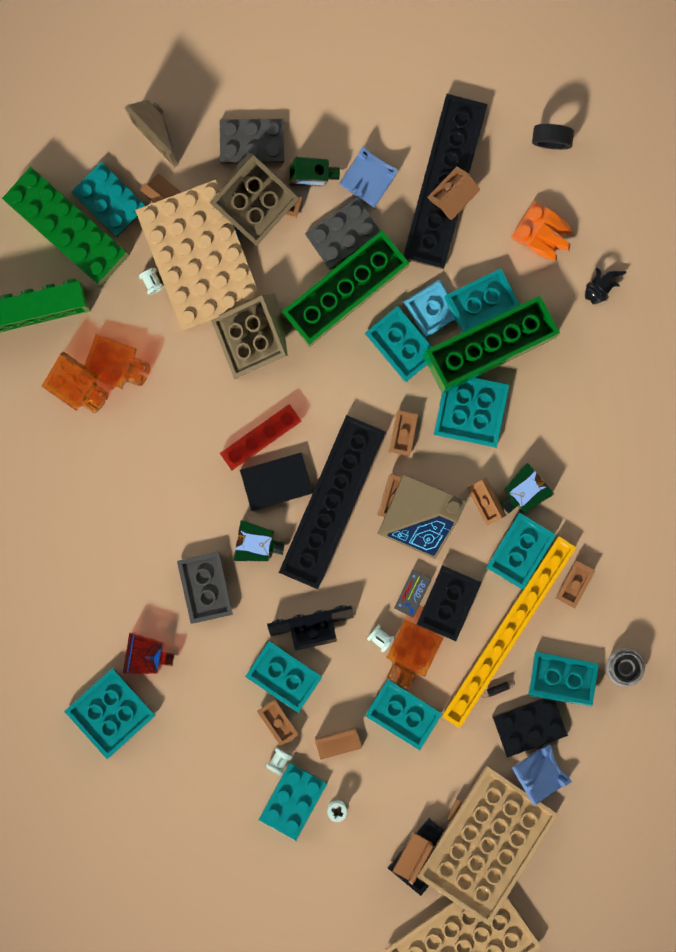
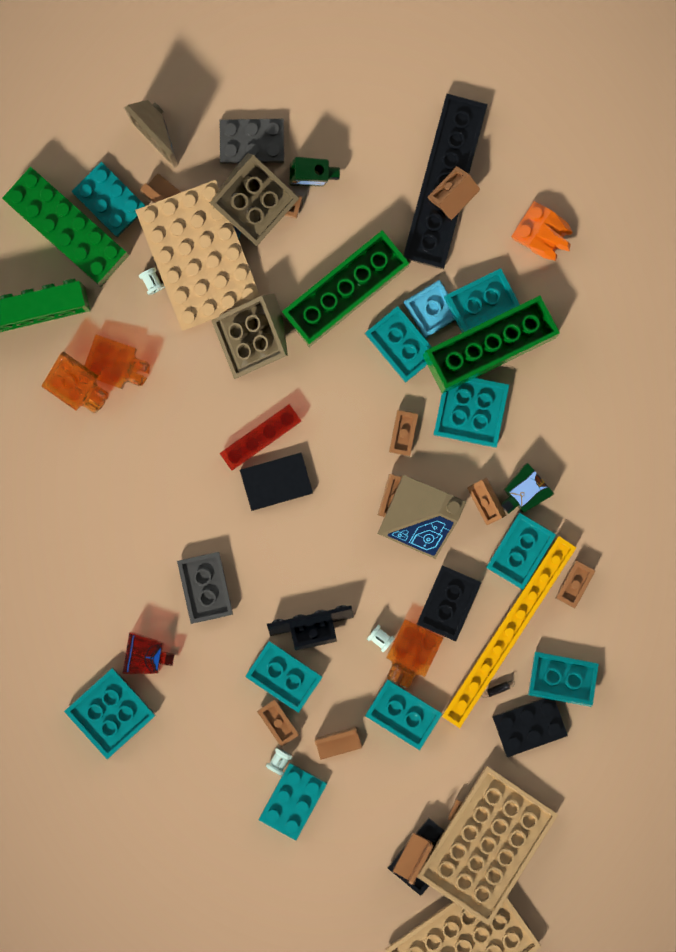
torso [233,520,285,561] -> none
black plate [279,415,385,589] -> none
dark grey plate [305,197,380,269] -> none
light aqua bush [328,800,347,822] -> none
medium blue piece [339,147,398,208] -> none
dark grey tile [394,570,432,617] -> none
medium blue piece [512,744,572,805] -> none
black tyre [532,124,574,150] -> none
black piece [585,268,627,304] -> none
light grey piece [606,648,645,687] -> none

